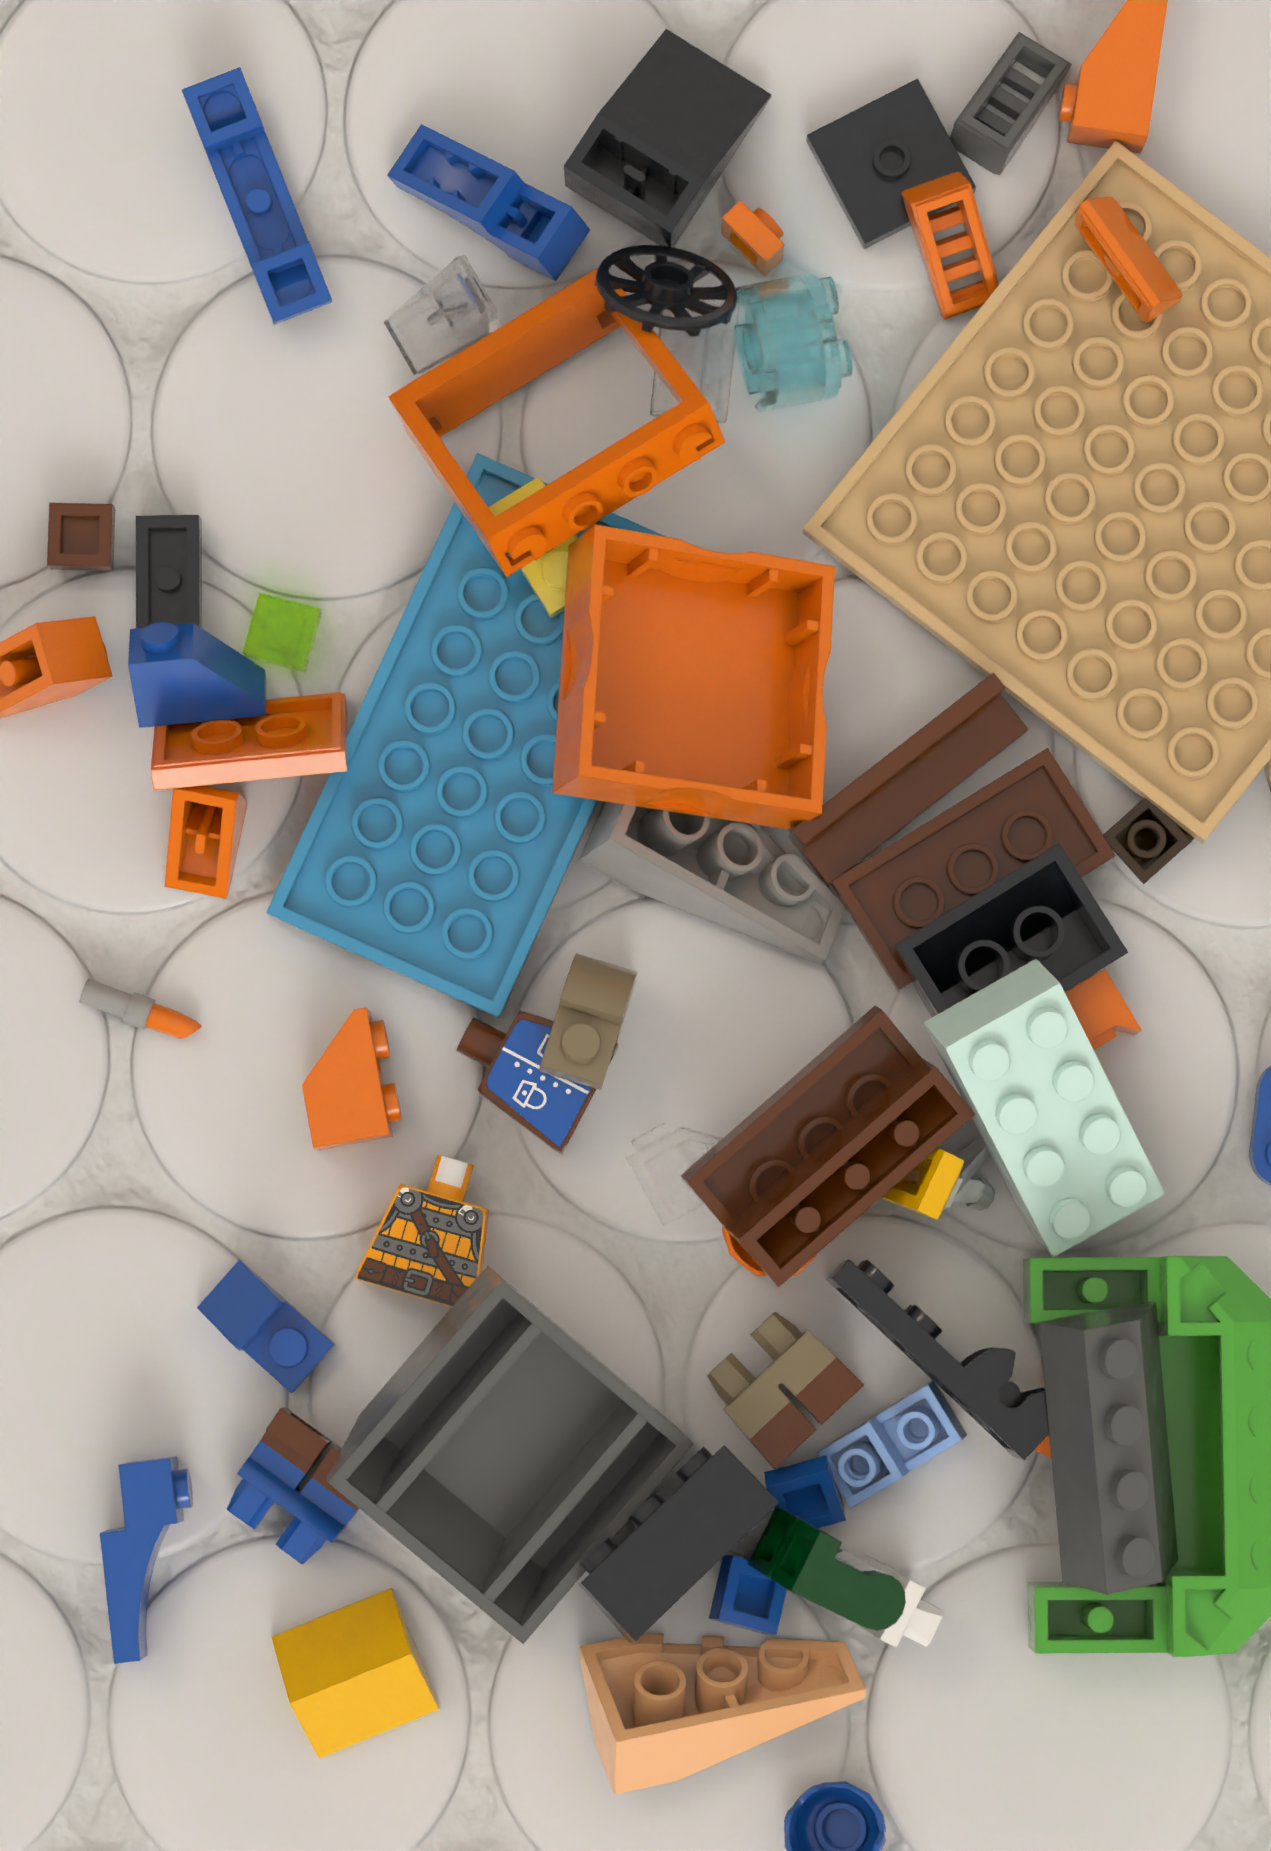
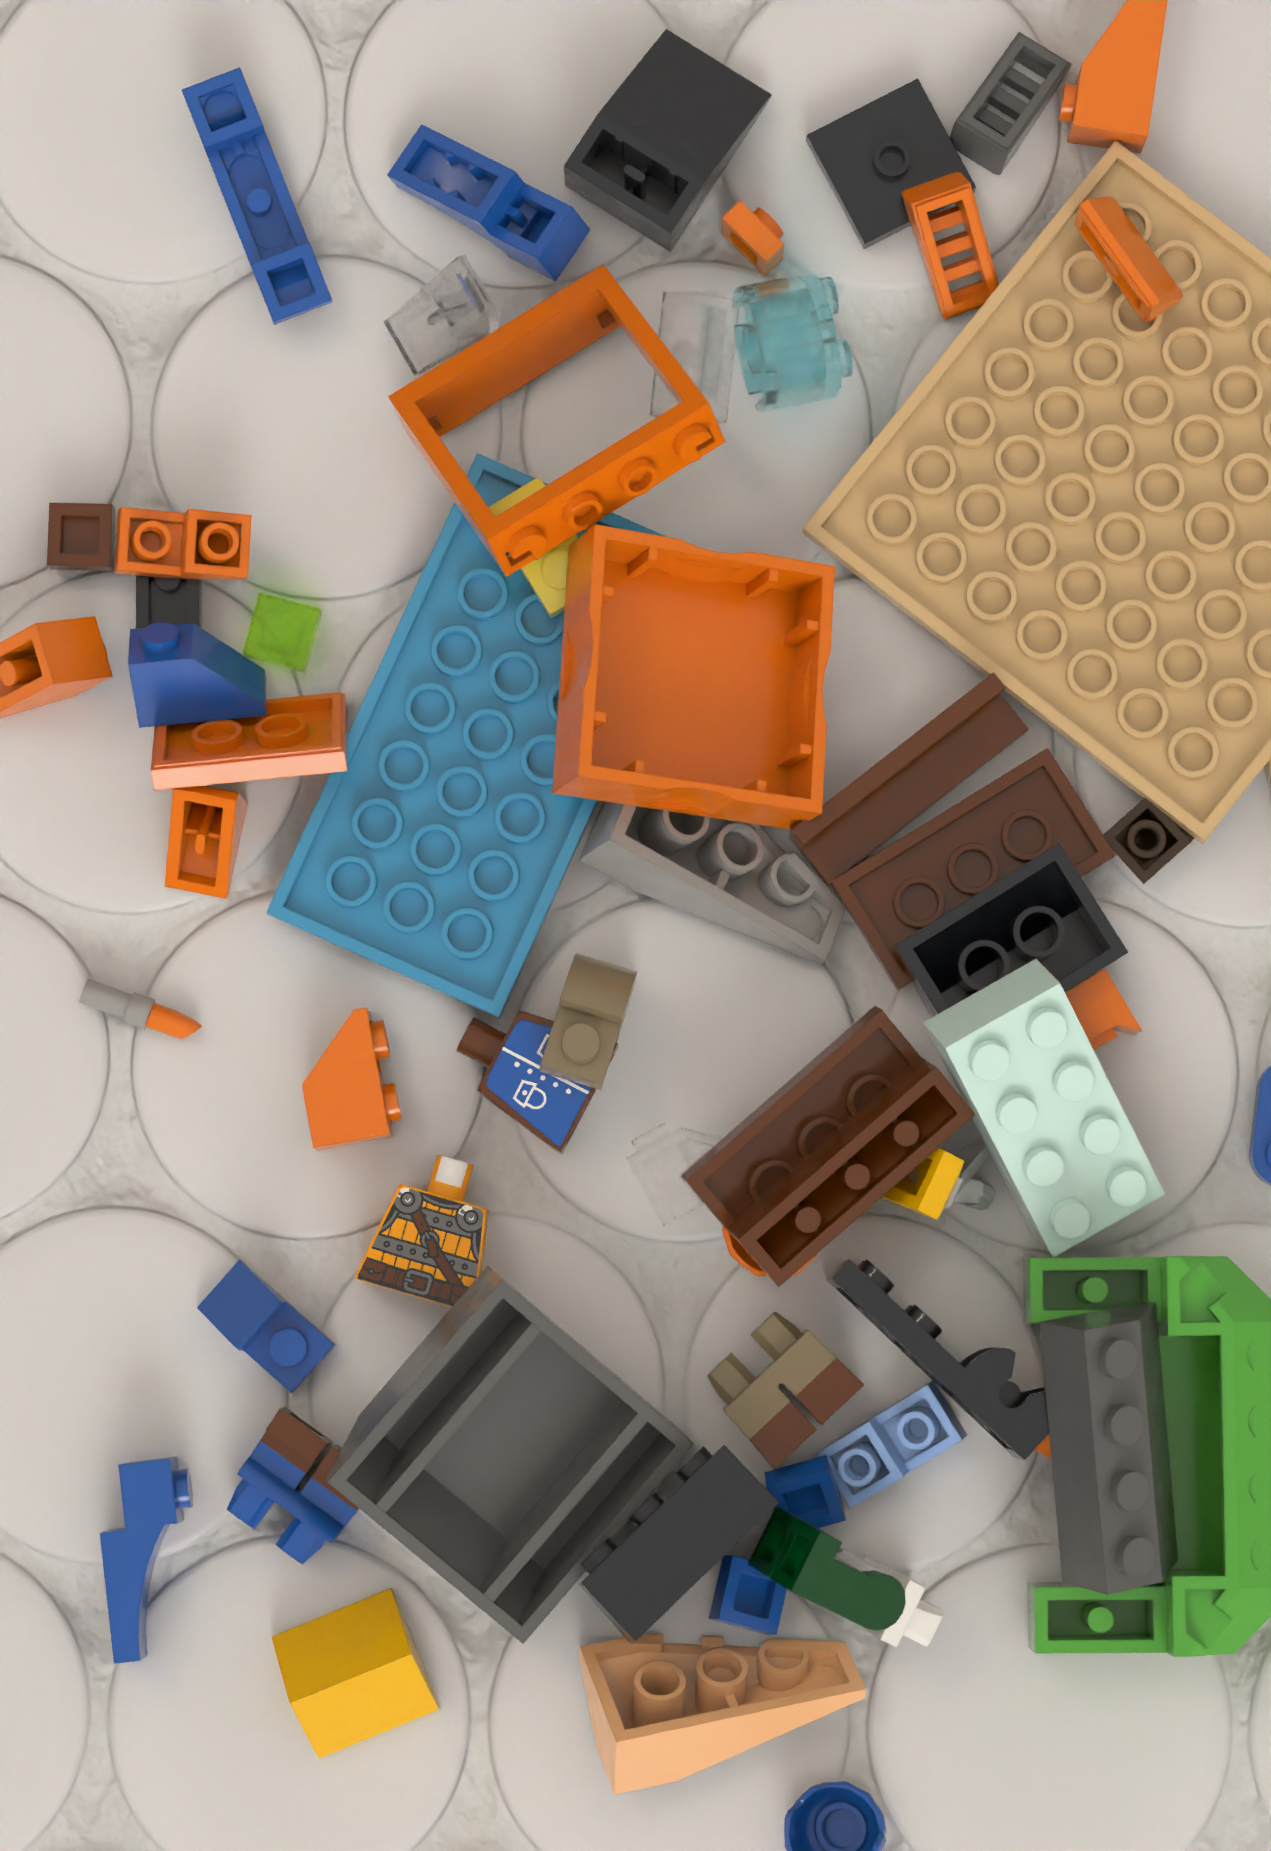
black wheel [595,245,737,337] -> none
none -> orange slope [114,507,252,580]

